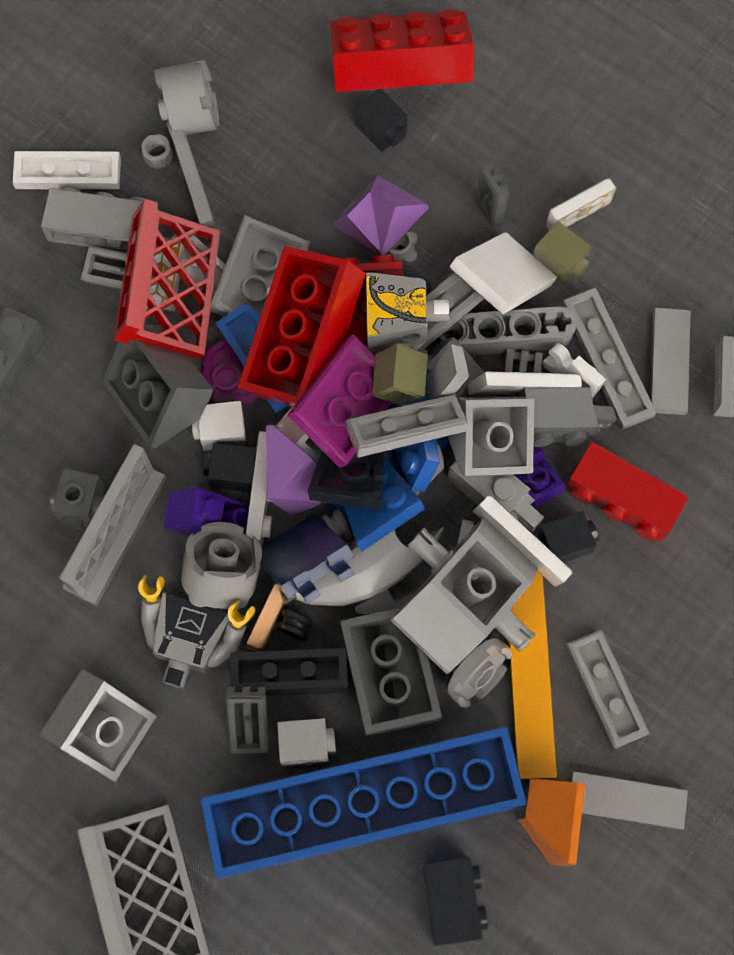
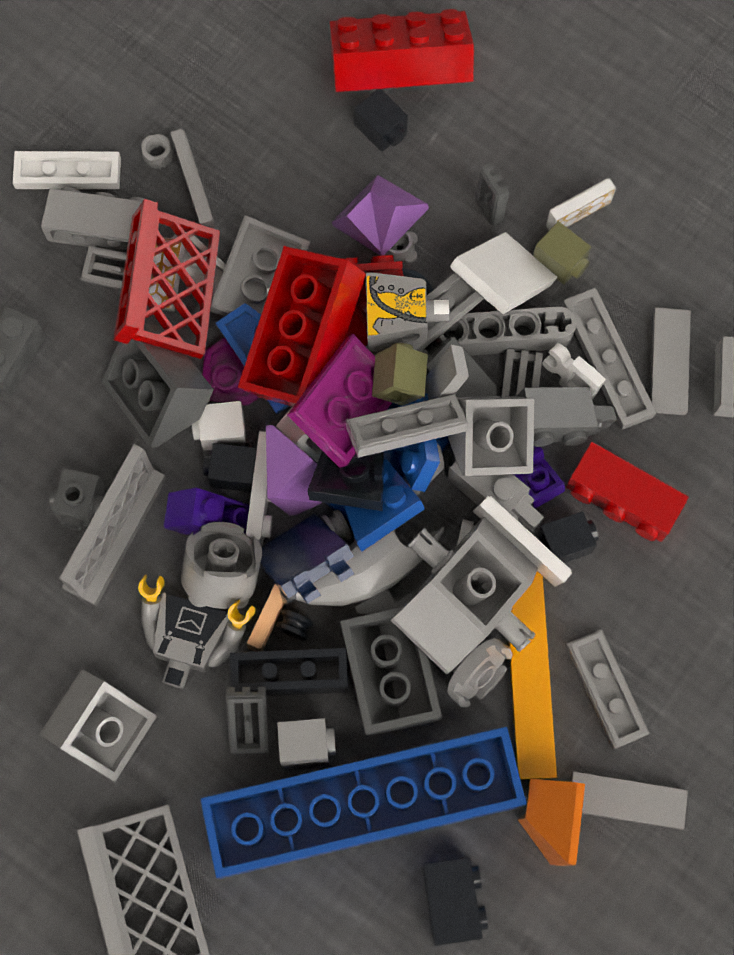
light grey brick [155,60,219,138] -> none
white tile [468,372,582,397] -> none

